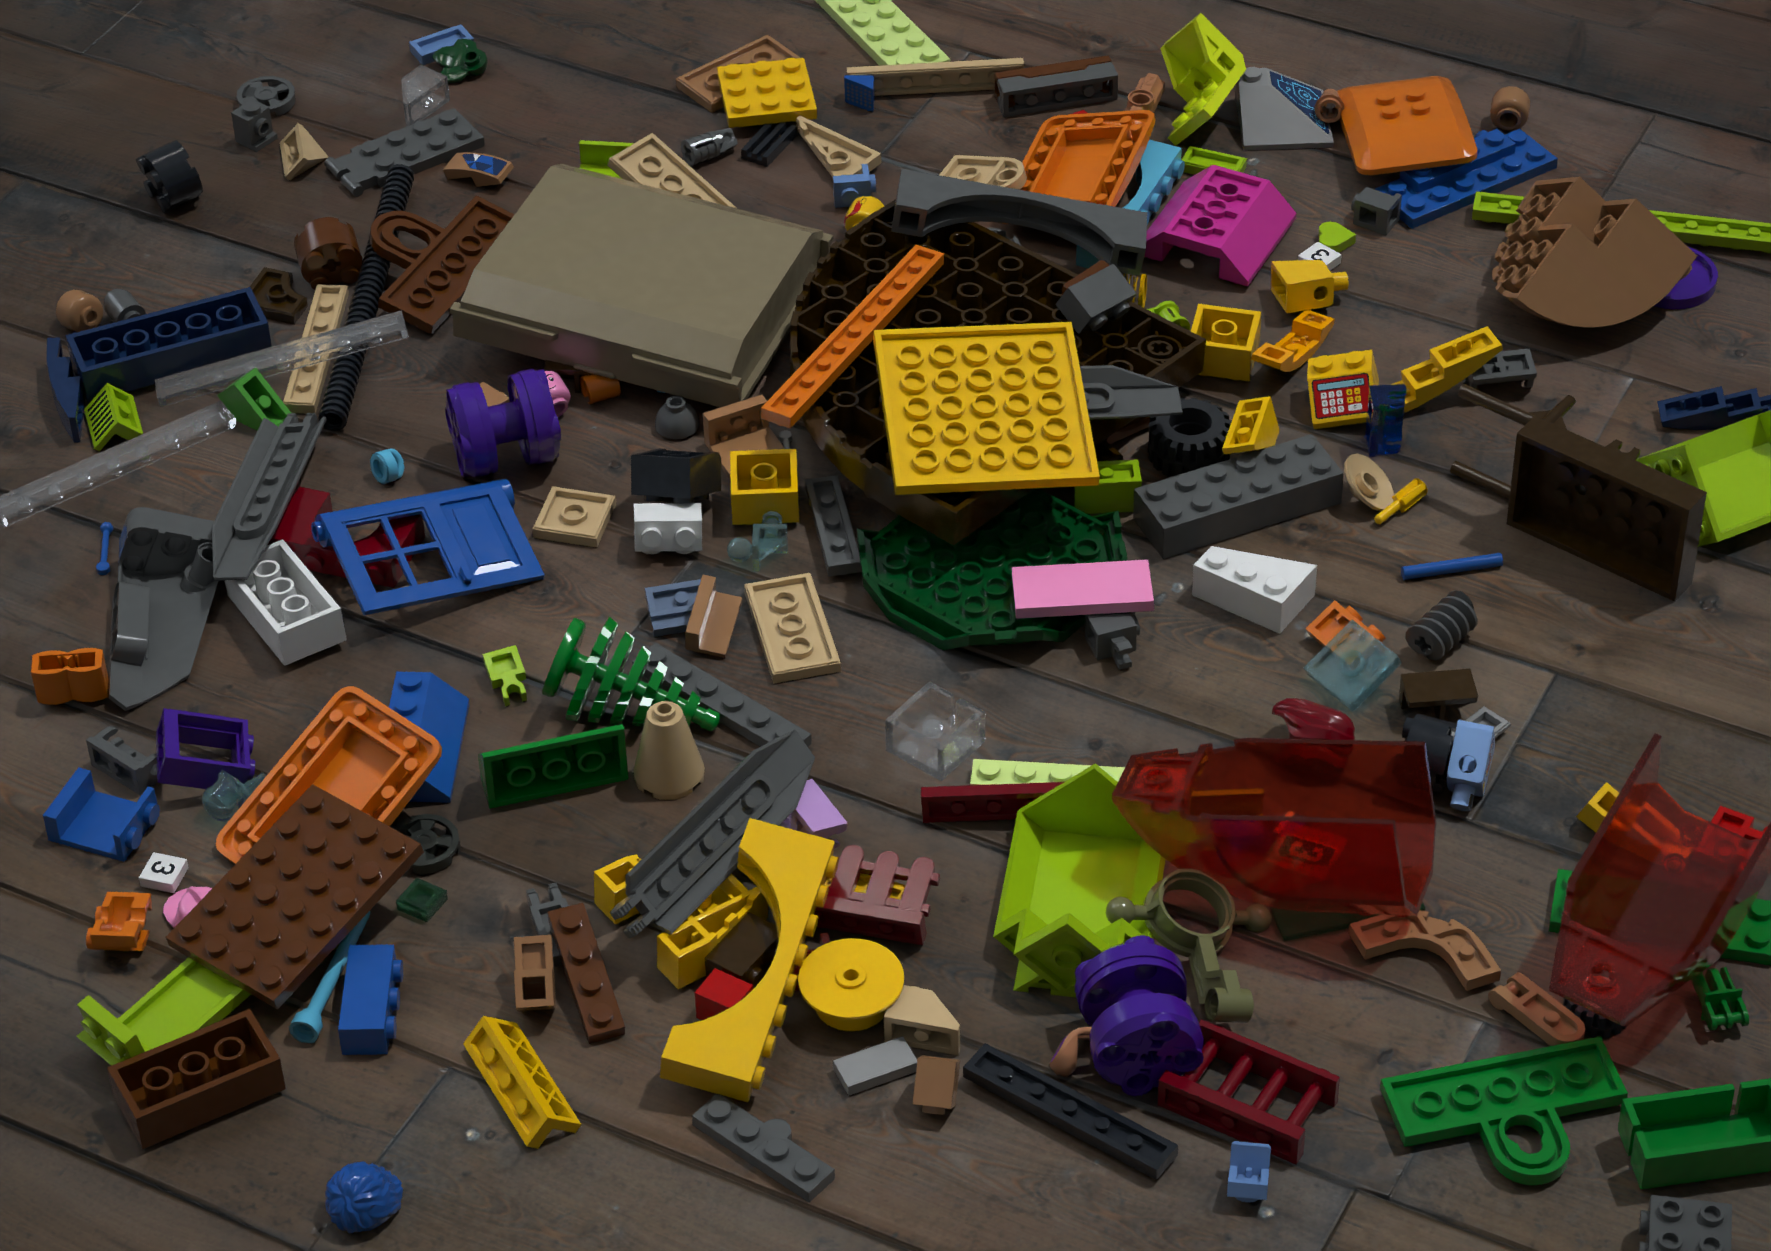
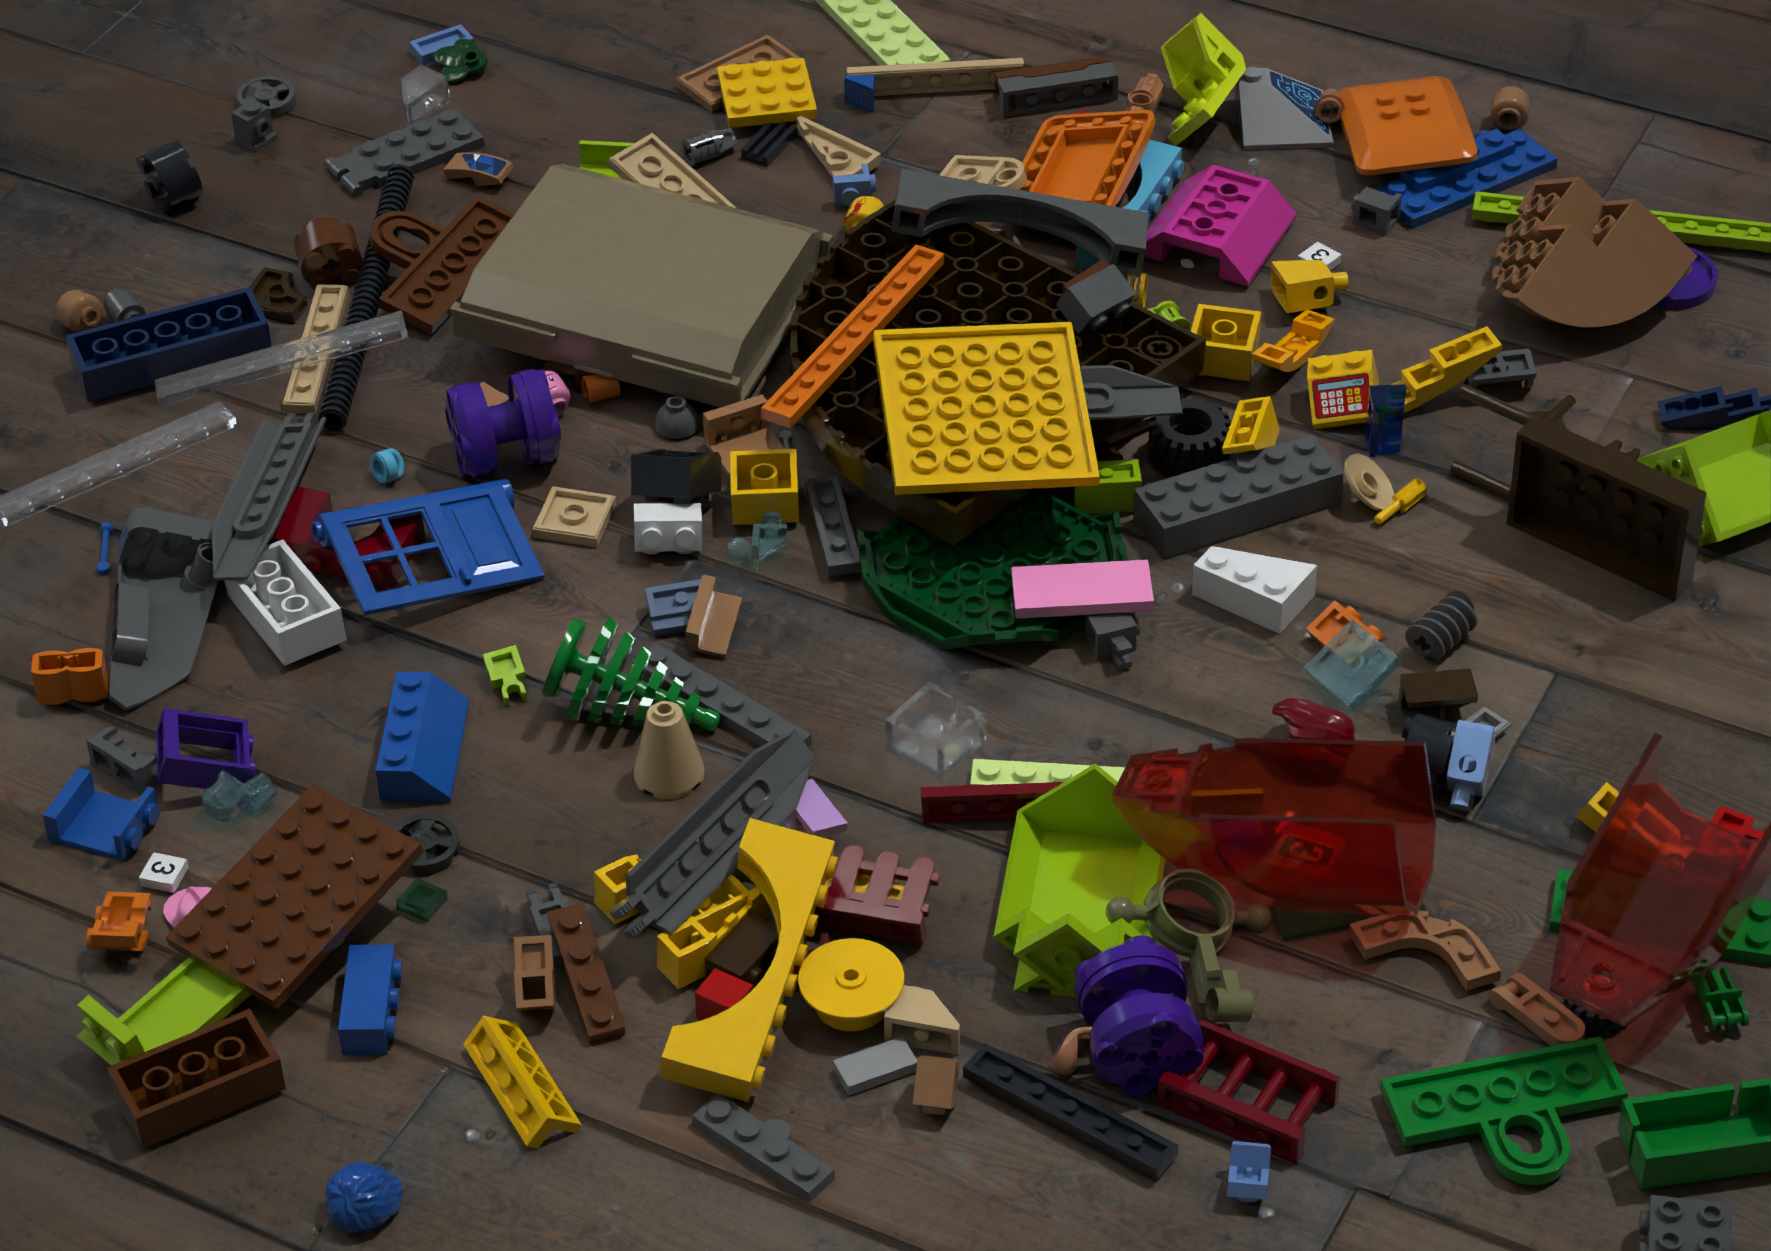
dark blue slope [46,337,85,443] -> none
lime panel [84,383,144,451] -> none
orange wedge [215,686,442,864] -> none
bright green slope [217,367,291,431] -> none
tan slope [280,123,328,180] -> none
medium azure piece [289,911,370,1043] -> none
green slope [478,724,629,809] -> none
tan tile [744,573,841,684] -> none
lime tile [1182,146,1247,175] -> none
lime tile [1318,221,1356,253] -> none
blue bar [1401,553,1503,580] -> none

